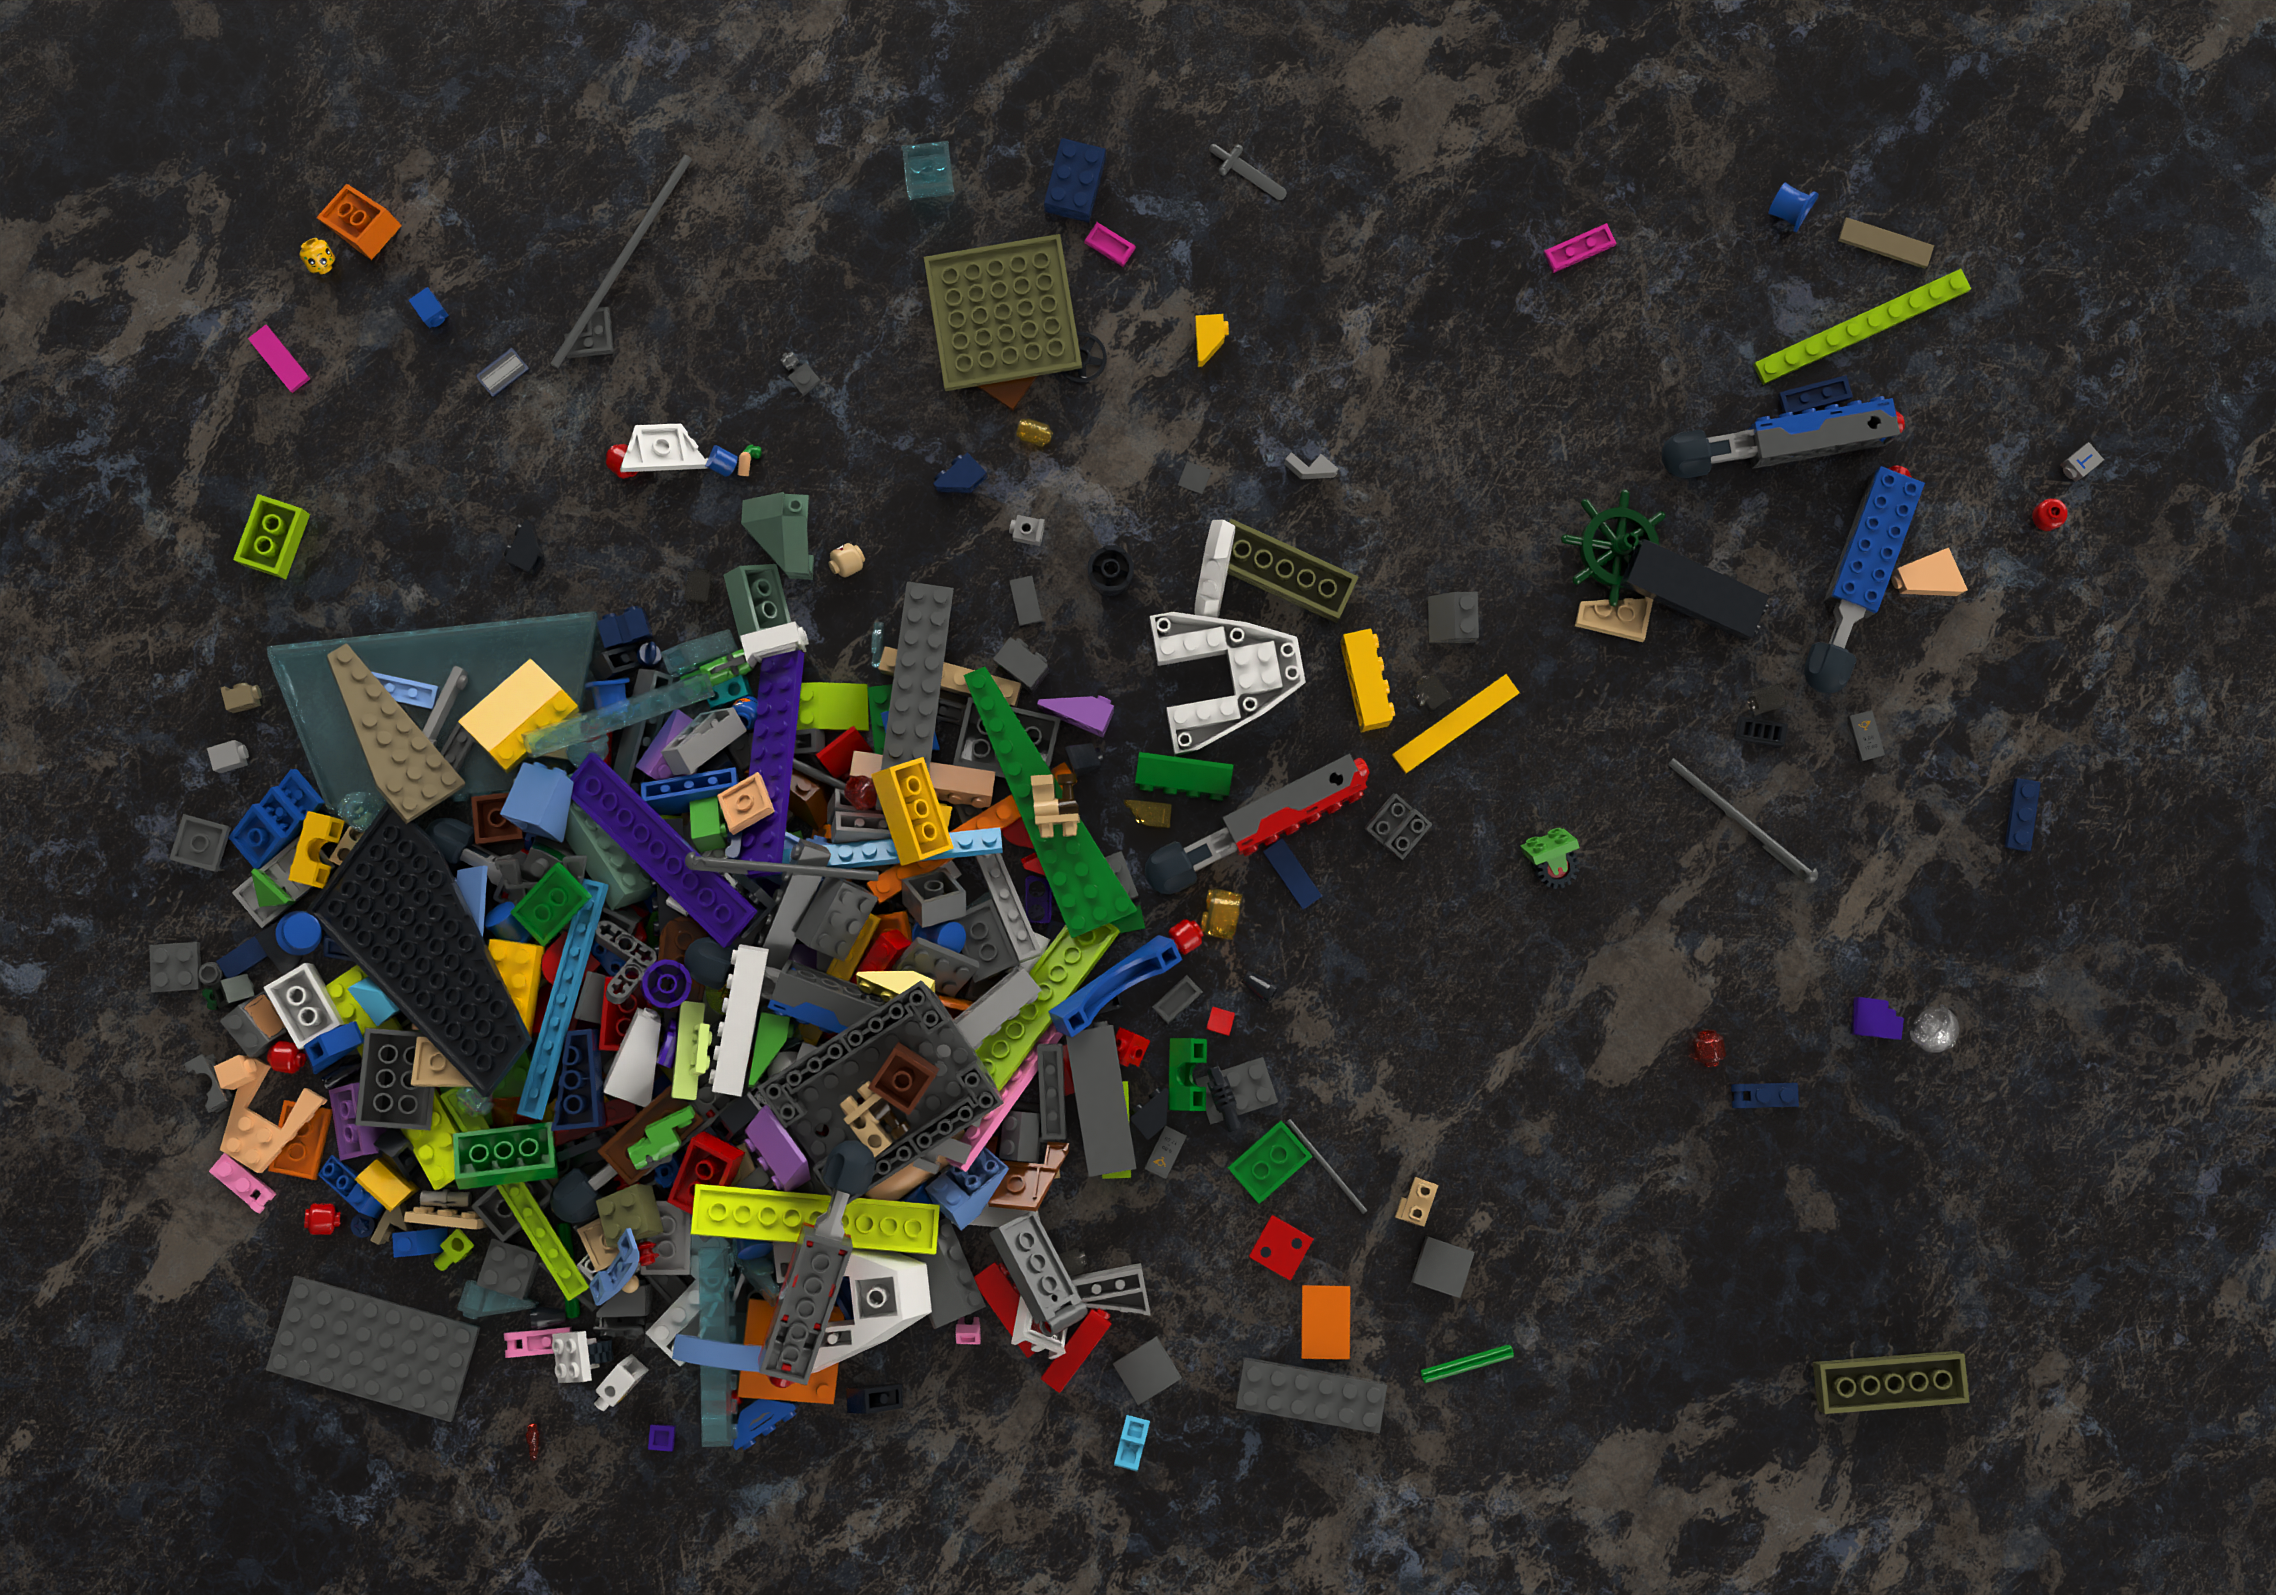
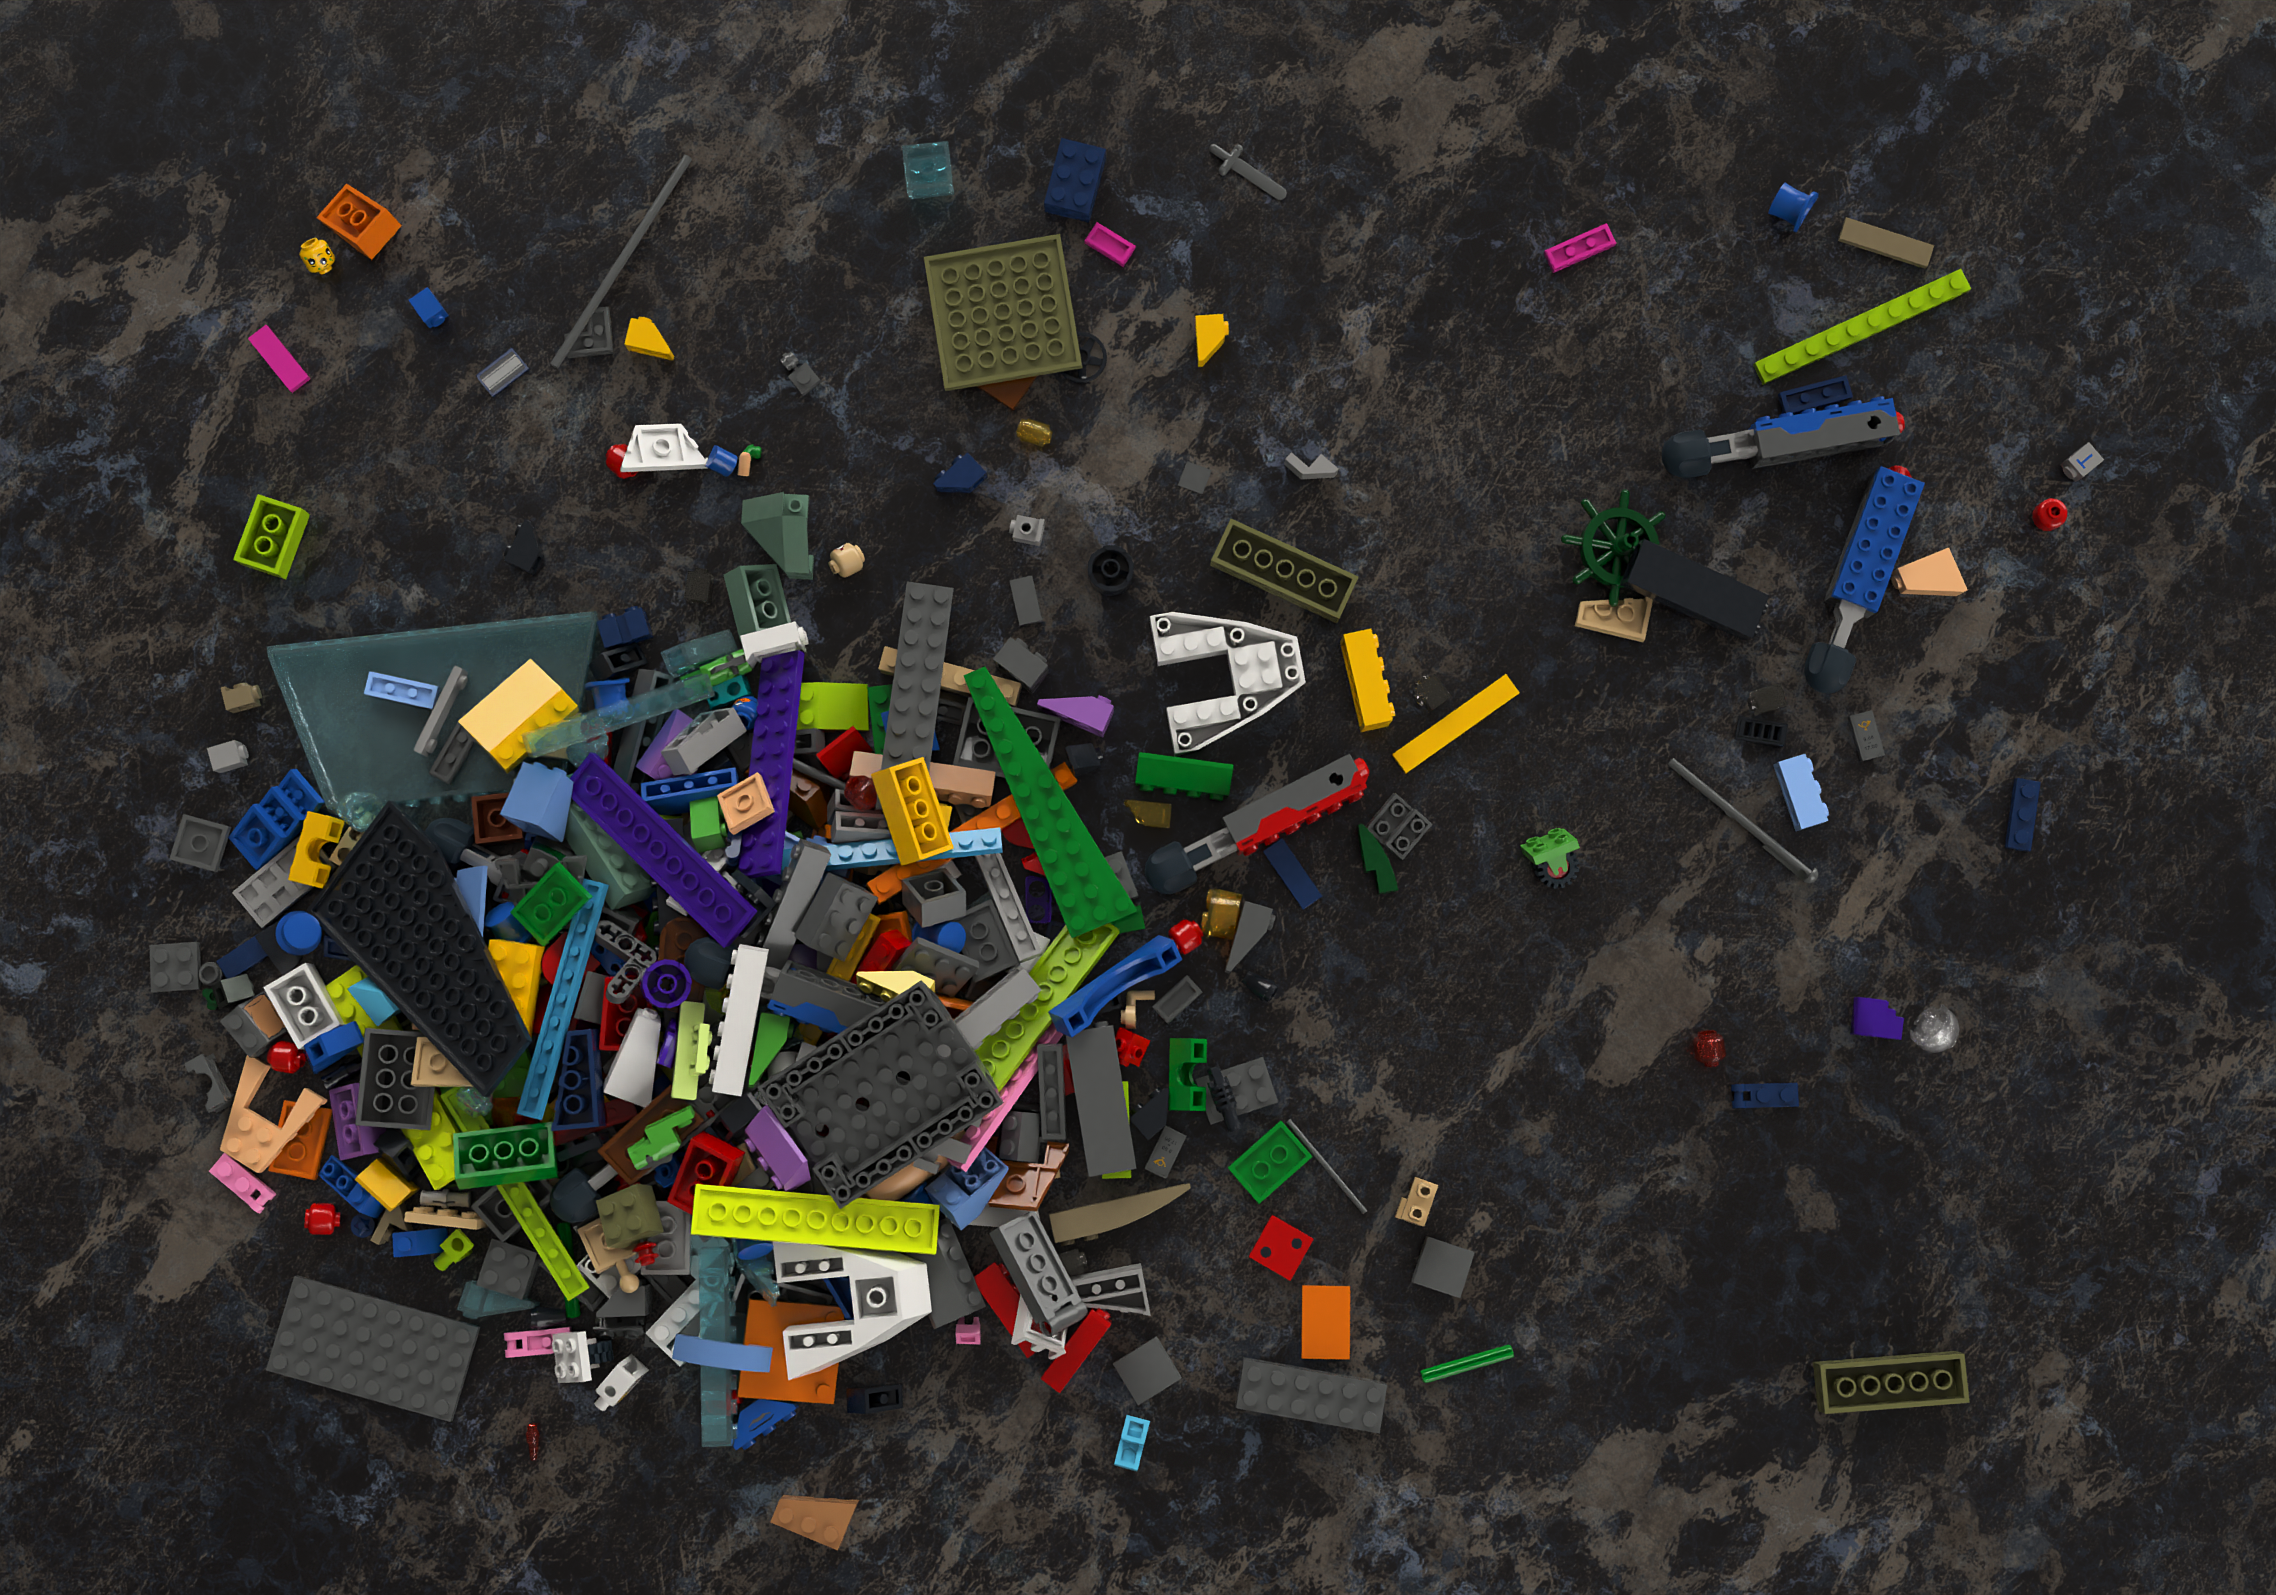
light nougat brick [214,1055,258,1090] -> none
bright green slope [251,868,296,907] -> none
dark tan wing [326,643,465,824] -> none
medium blue slope [589,1228,640,1305] -> none
dark blue tile [637,642,662,668] -> none
dark purple plate [648,1424,676,1451] -> none
dark grey bar [685,851,879,881] -> none
dark grey piece [758,1141,876,1388] -> none
tan hips [839,1081,911,1157] -> none
copper brick [868,1042,939,1115] -> none
clear light blue tile [871,622,884,668] -> none
tan hips [1031,774,1080,838] -> none
white brick [1195,520,1235,618] -> none
red slope [1206,1007,1235,1036] -> none
dark grey slope [1428,592,1479,643] -> none
none -> yellow slope [624,317,674,360]
none -> medium nougat wedge [771,1495,859,1550]
none -> dark tan slope [1049,1183,1191,1246]
none -> tan plate [1121,990,1155,1029]
none -> dark grey slope [1225,901,1276,974]
none -> dark green slope [1356,824,1398,895]
none -> light blue brick [1773,754,1829,831]

